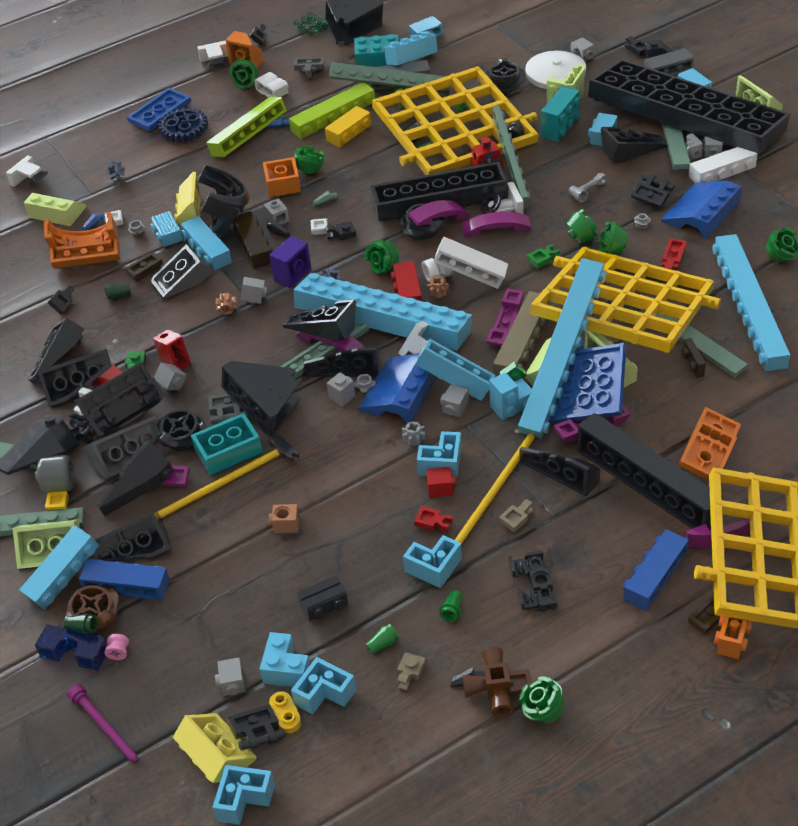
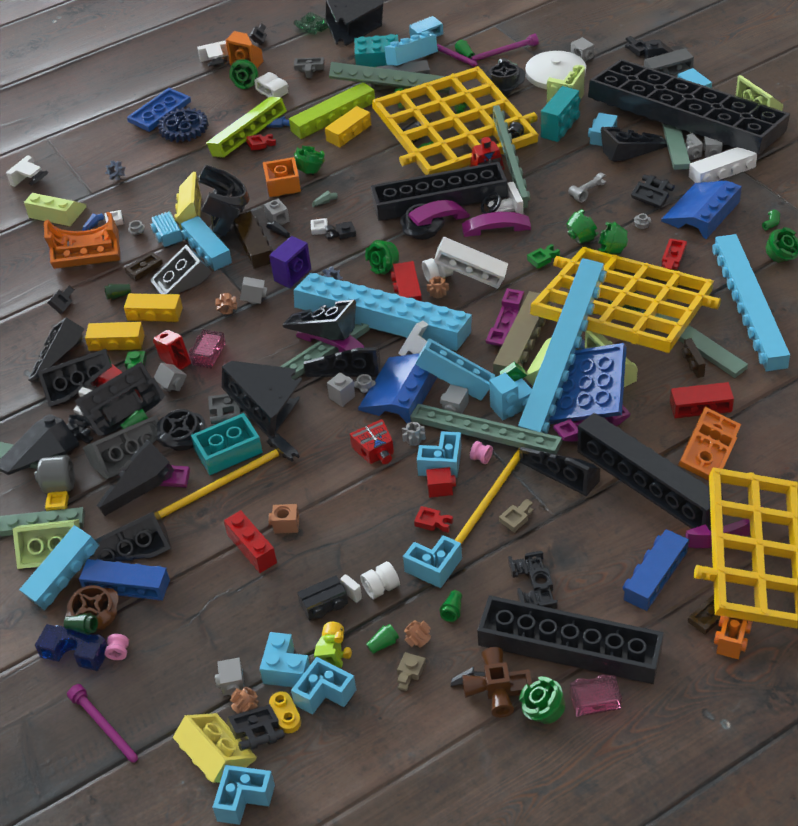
none -> yellow brick [85,322,145,351]
none -> green cone [120,409,148,429]
none -> yellow brick [124,294,183,322]
none -> clear pink brick [189,329,226,369]
none -> red brick [224,510,277,573]
none -> nougat gear [230,687,259,714]
none -> red plate [246,134,276,150]
none -> lime piece [314,622,352,668]
none -> white tile [340,574,362,603]
none -> red torso [350,419,394,464]
none -> white wheel [360,562,400,600]
none -> nougat gear [404,620,431,648]
none -> sand green plate [410,404,562,454]
none -> magenta piece [437,44,477,67]
none -> green cone [455,39,475,59]
none -> bright pink wheel [470,441,493,464]
none -> magenta piece [471,34,539,61]
none -> black brick [477,595,664,684]
none -> clear pink brick [570,674,622,717]
none -> red brick [670,382,734,419]
none -> green arm [762,209,780,230]

